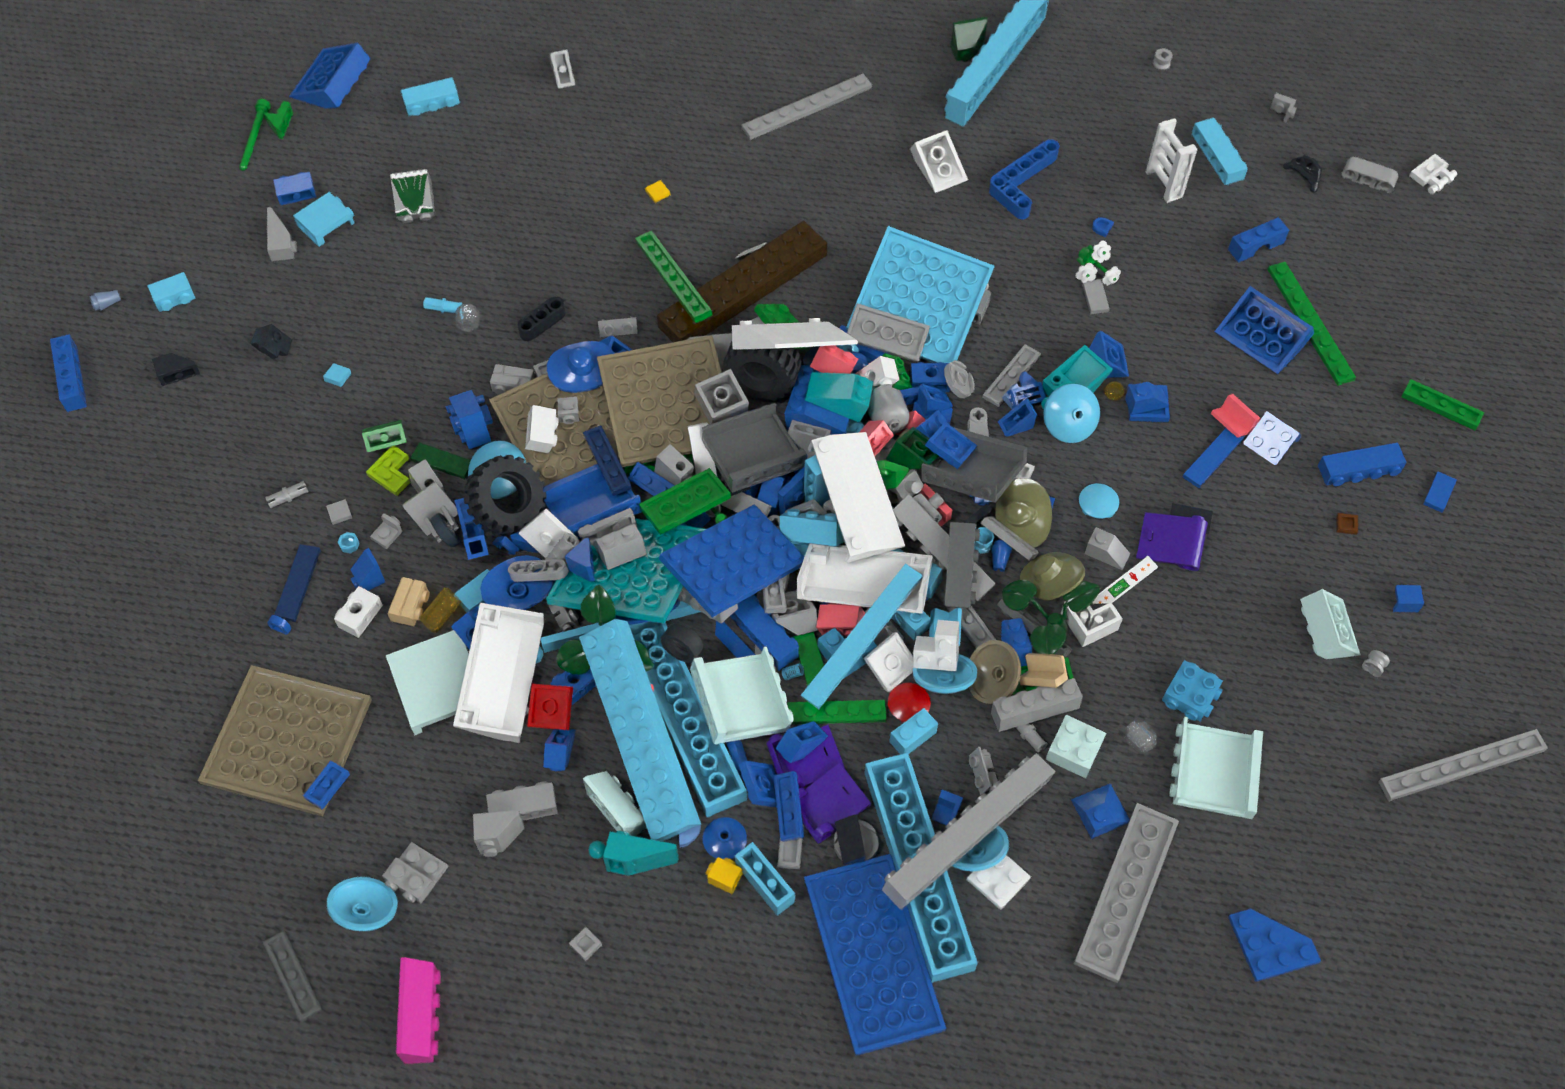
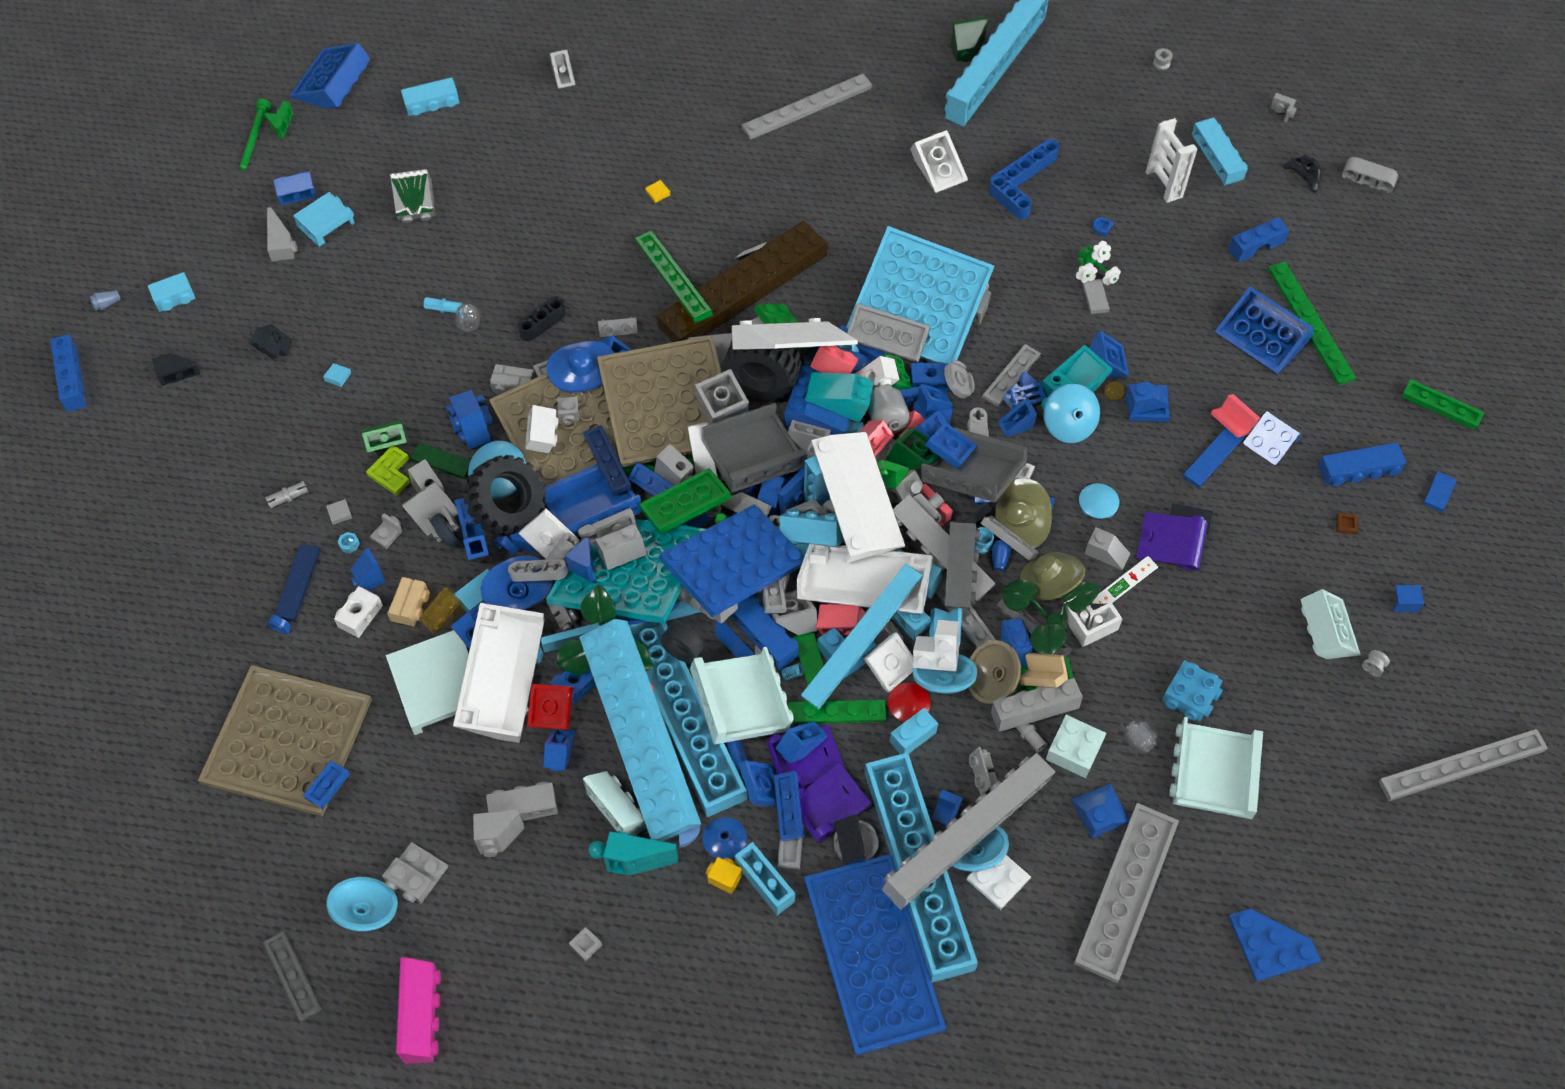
white plate [1409,154,1457,194] -> none

